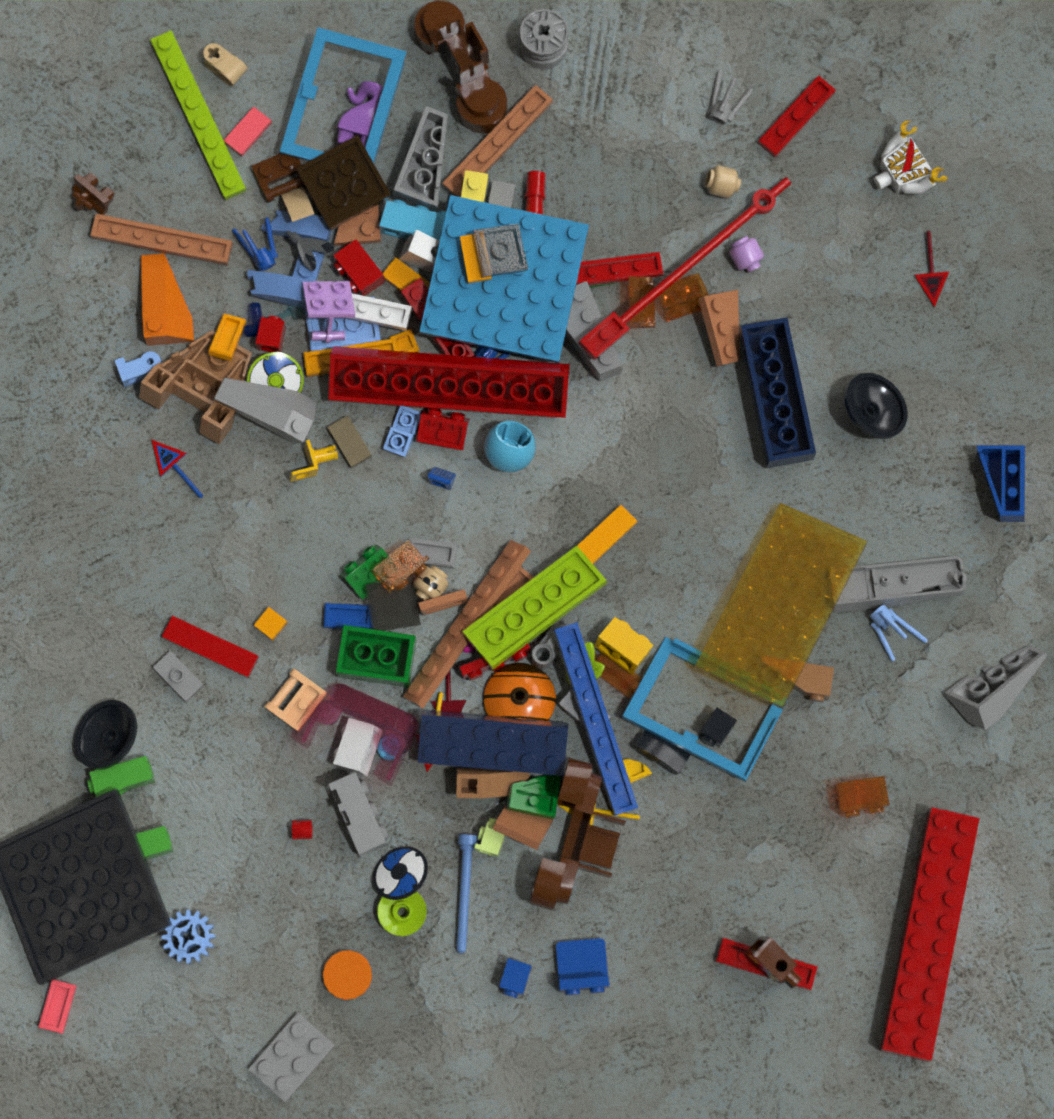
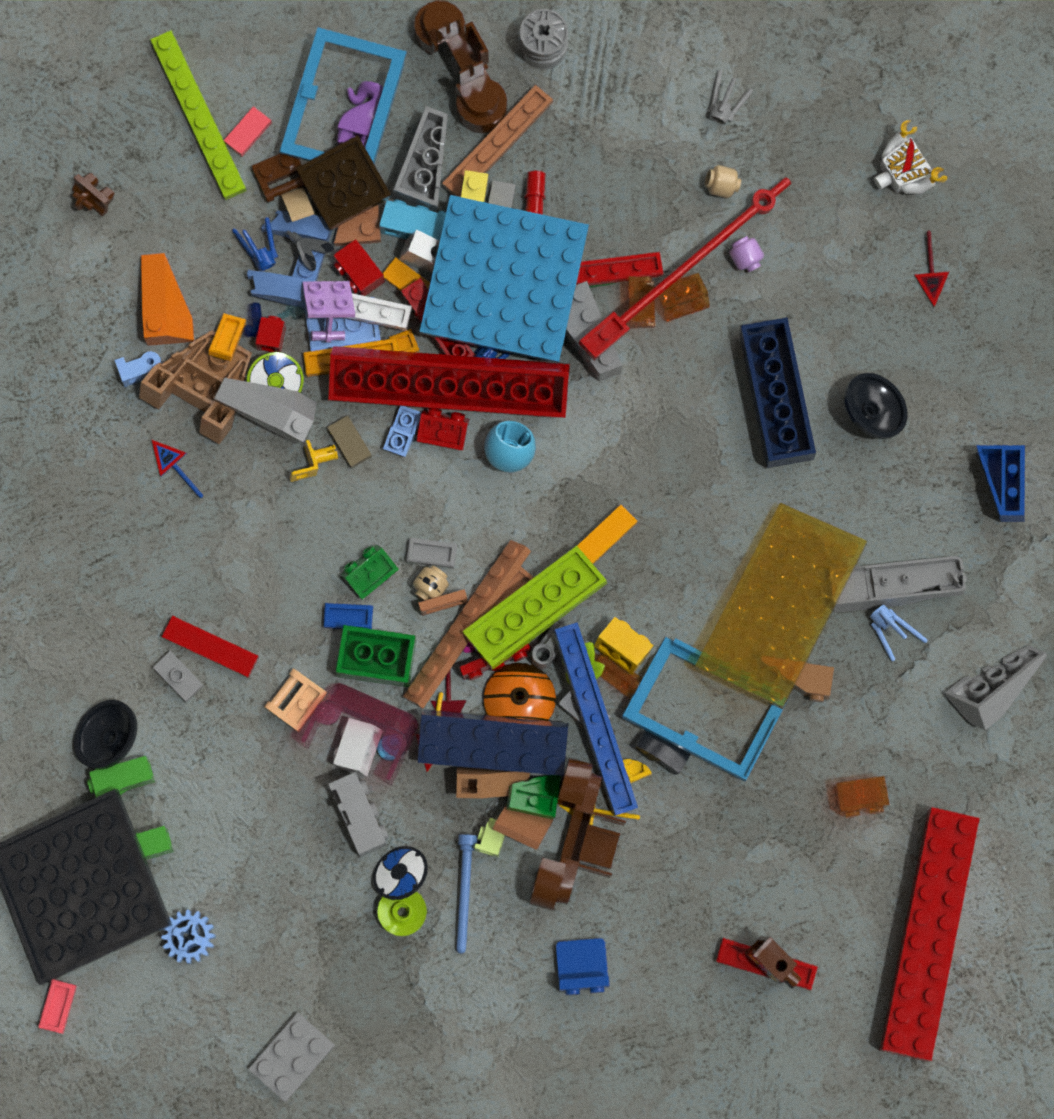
nougat plate [90,214,233,265] -> none
tan piece [203,43,248,87] -> none
light orange tile [254,607,288,641] -> none
red hose [292,820,313,840] -> none
orange tile [323,950,373,1000] -> none
clear smoke tile [364,578,421,631] -> none
clear orange bracket [371,540,430,593] -> none
blue slope [428,467,456,490] -> none
light orange tile [460,232,492,284] -> none
clear smoke tile [471,224,528,278] -> none
blue brick [499,958,532,998] -> none
nougat wing [698,290,740,367] -> none
black brick [700,707,737,748] -> none
red tile [758,75,836,158] -> none

